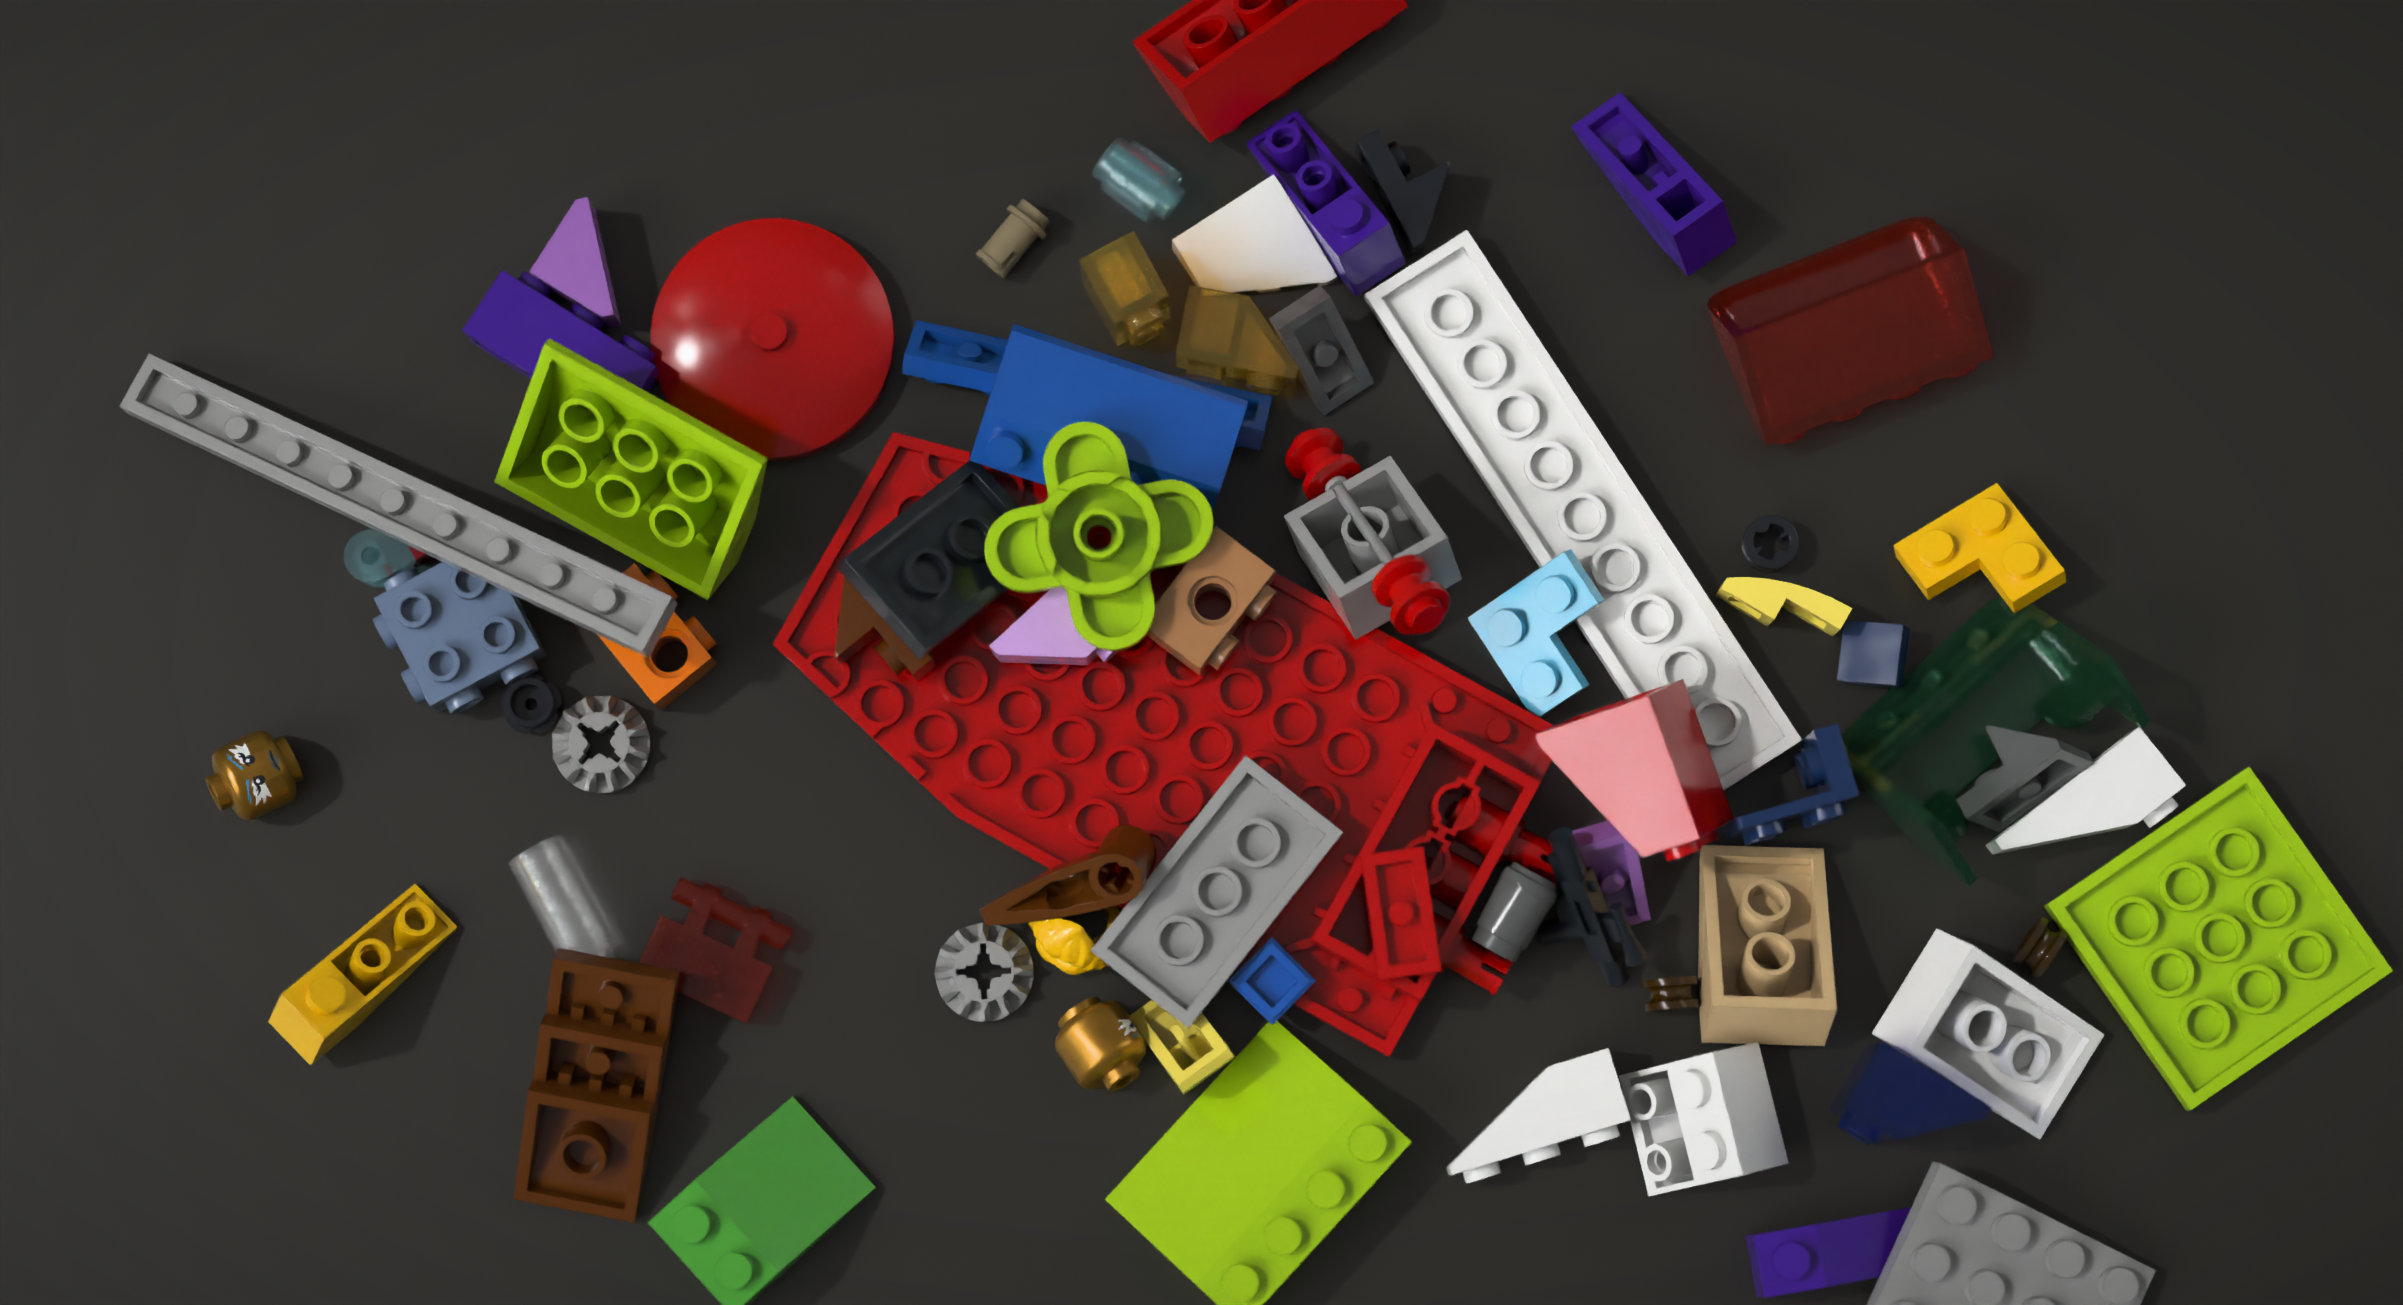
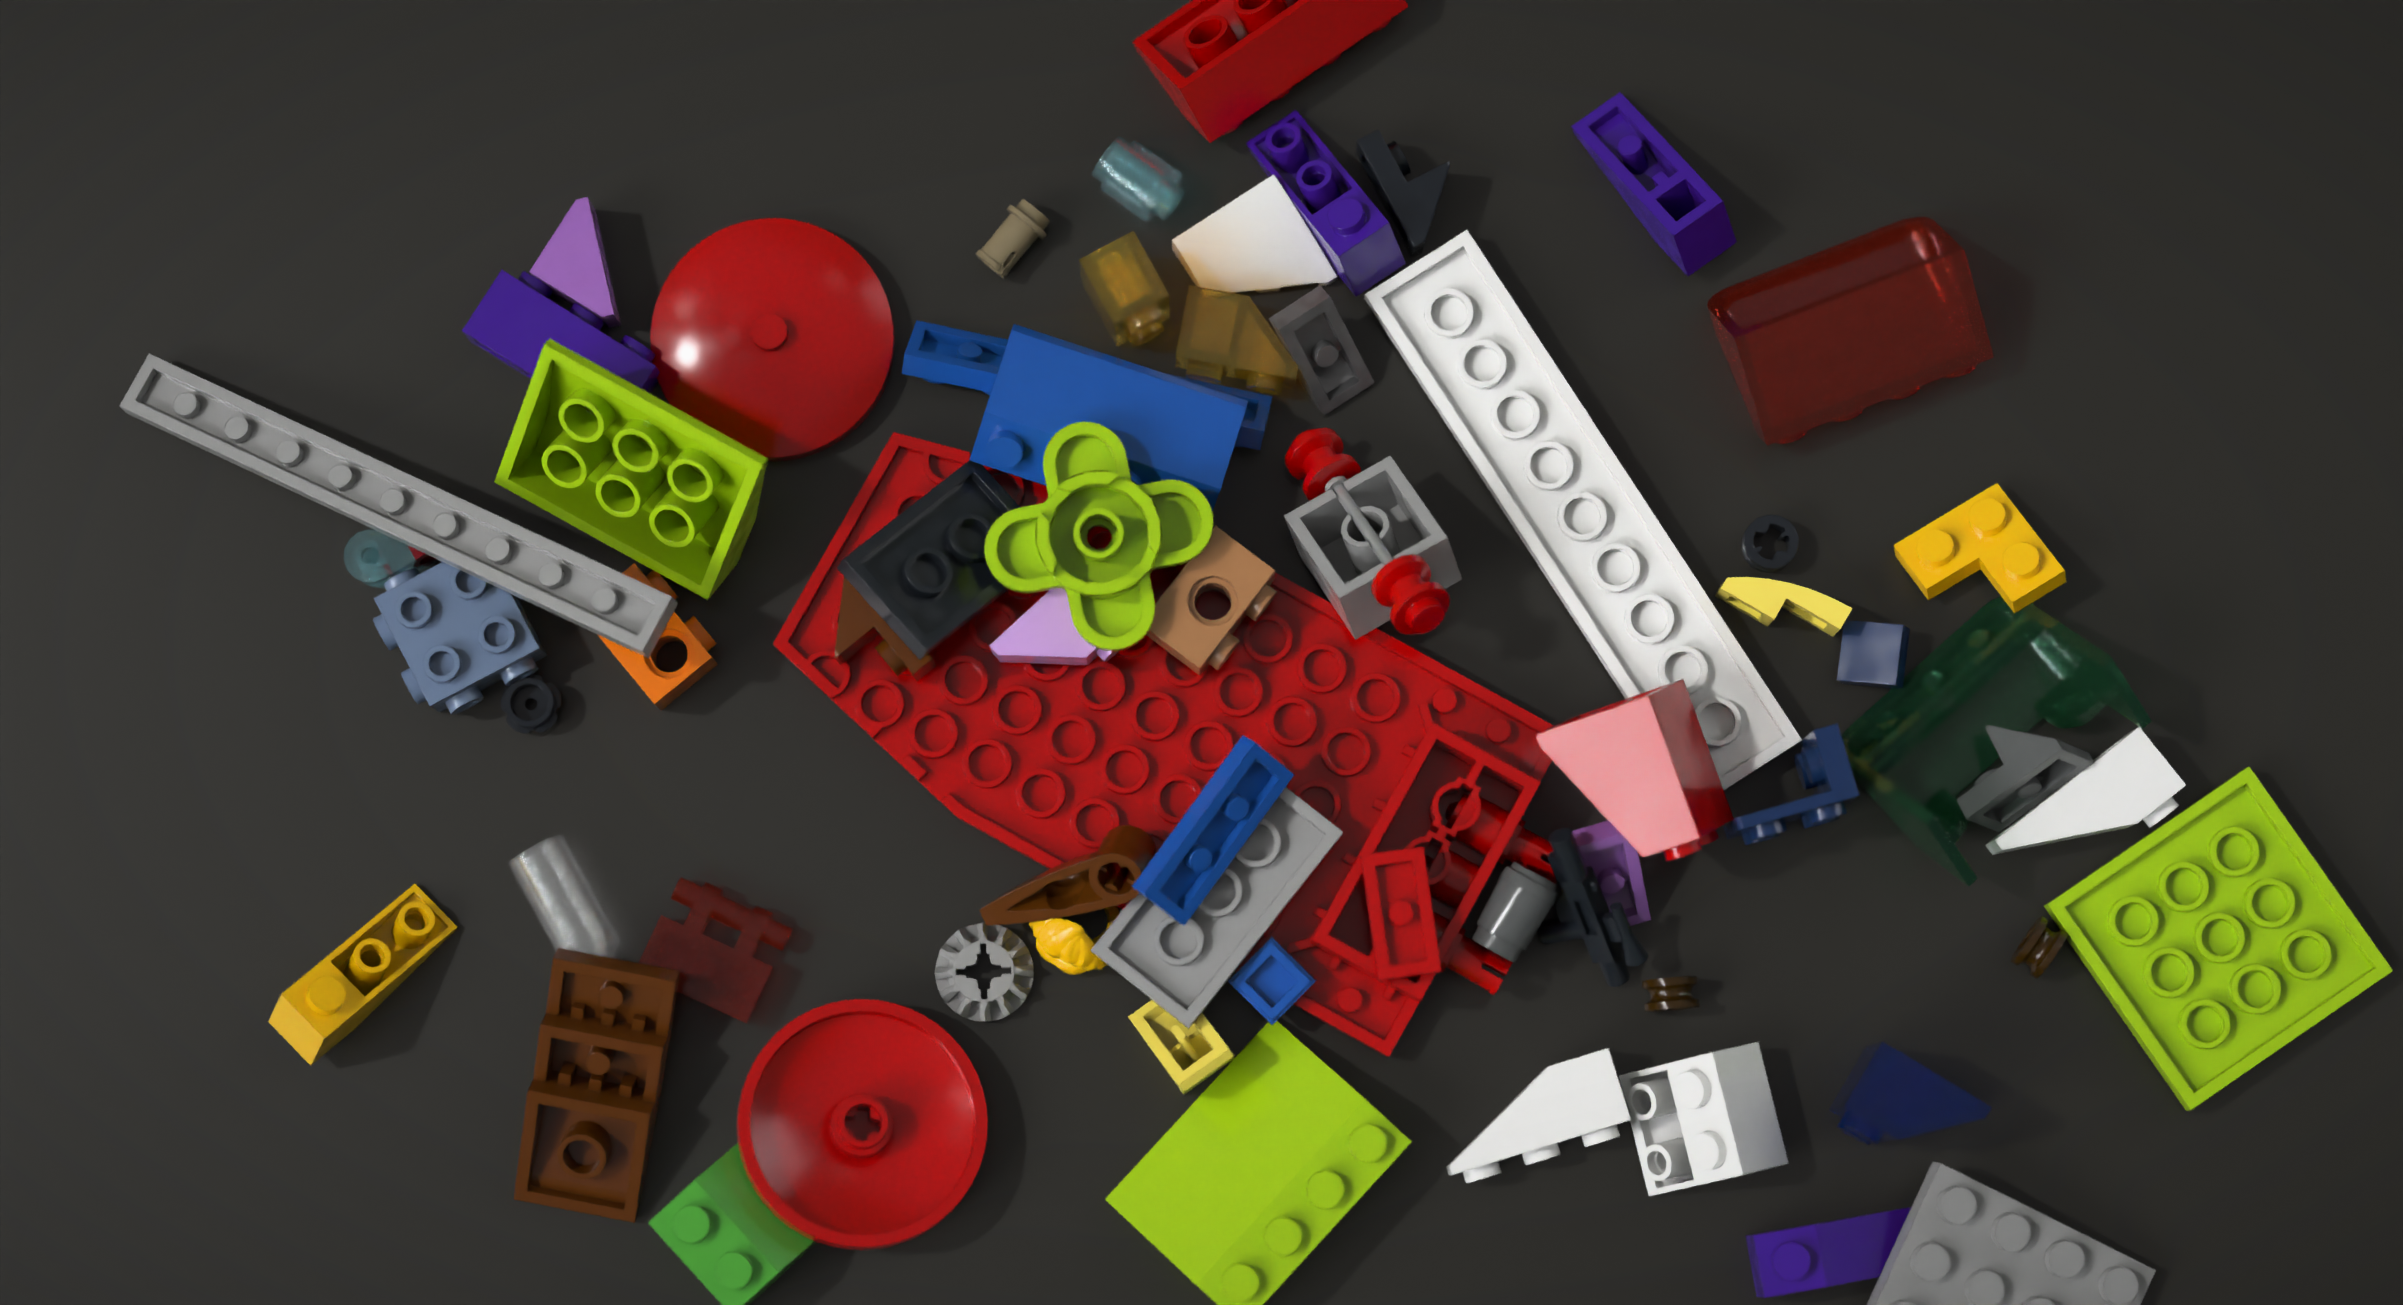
pearl gold head [205,730,303,820] -> none
light grey gear [552,695,650,793] -> none
pearl gold head [1055,997,1147,1092] -> none
medium azure plate [1468,549,1605,718] -> none
tan slope [1698,845,1837,1046] -> none
white slope [1871,929,2105,1140] -> none
none -> red dish [737,999,988,1250]
none -> blue plate [1132,735,1294,926]

